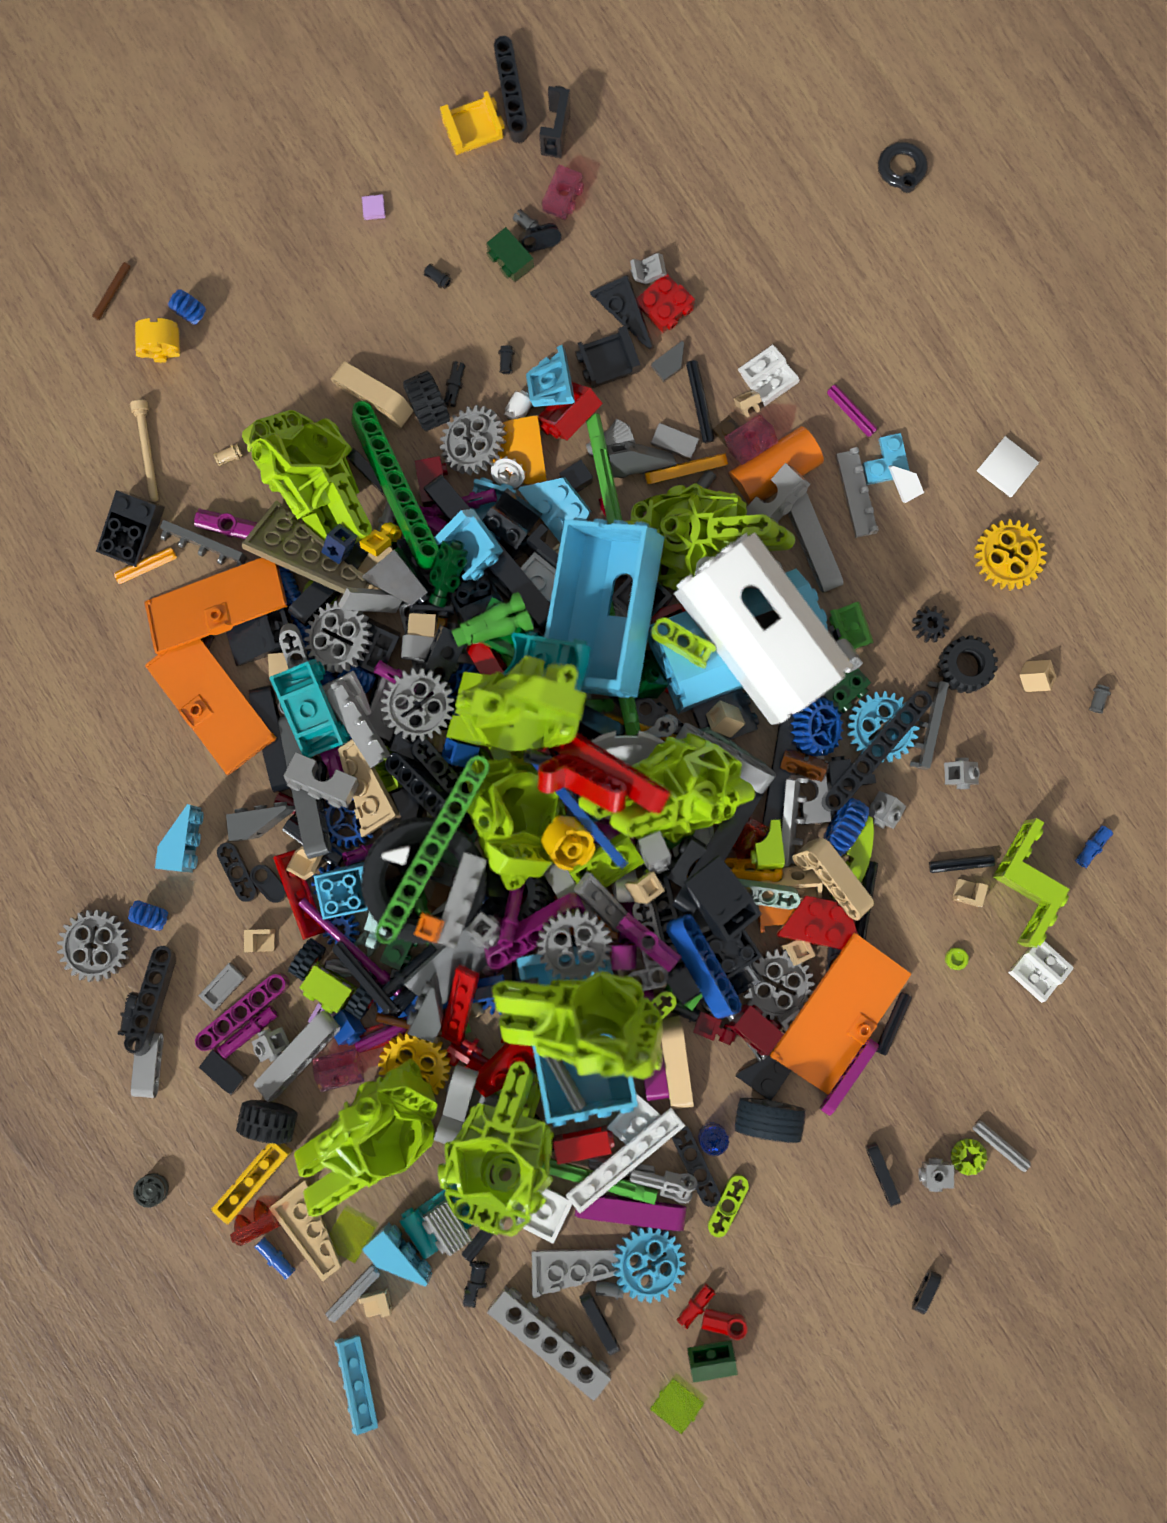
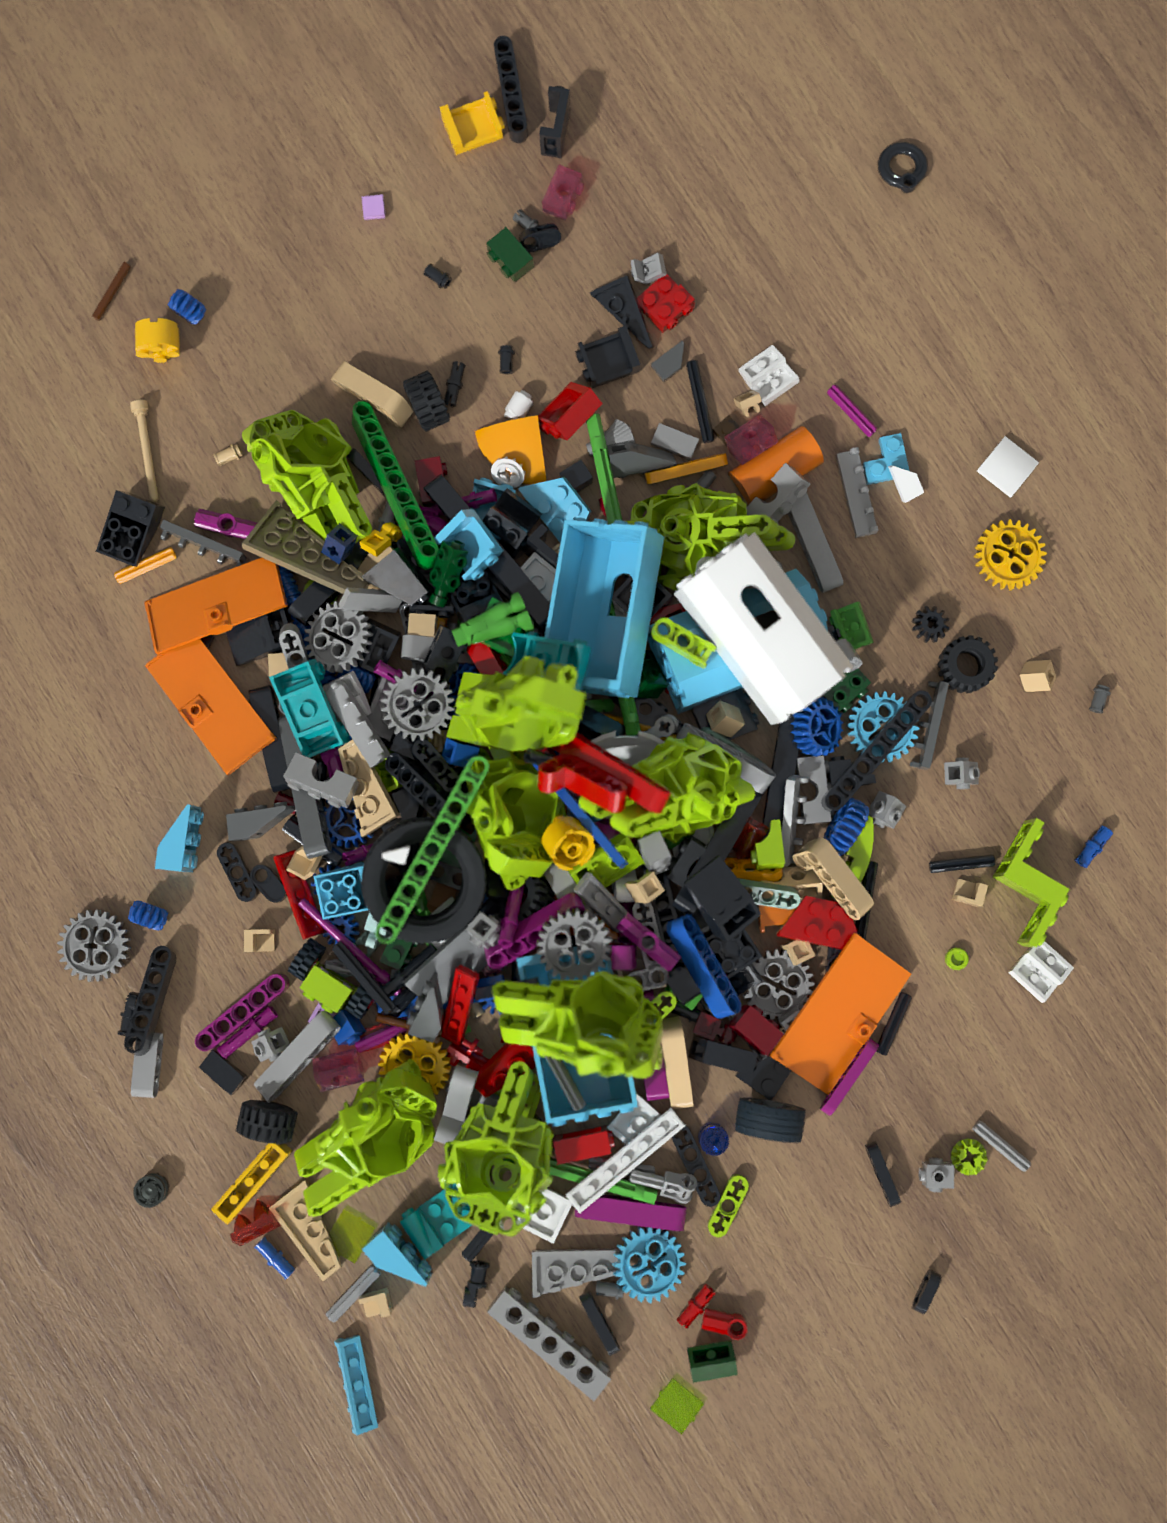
light grey tile [199,963,247,1011] -> none
orange tile [414,912,445,943] -> none
light grey brick [422,1200,472,1256] -> none
light grey hinge [438,852,487,949] -> none
light grey gear [440,405,507,475] -> none
medium azure wing [526,345,575,407] -> none
reddish brown hinge [780,749,828,782] -> none
none -> black slope [688,1036,758,1076]

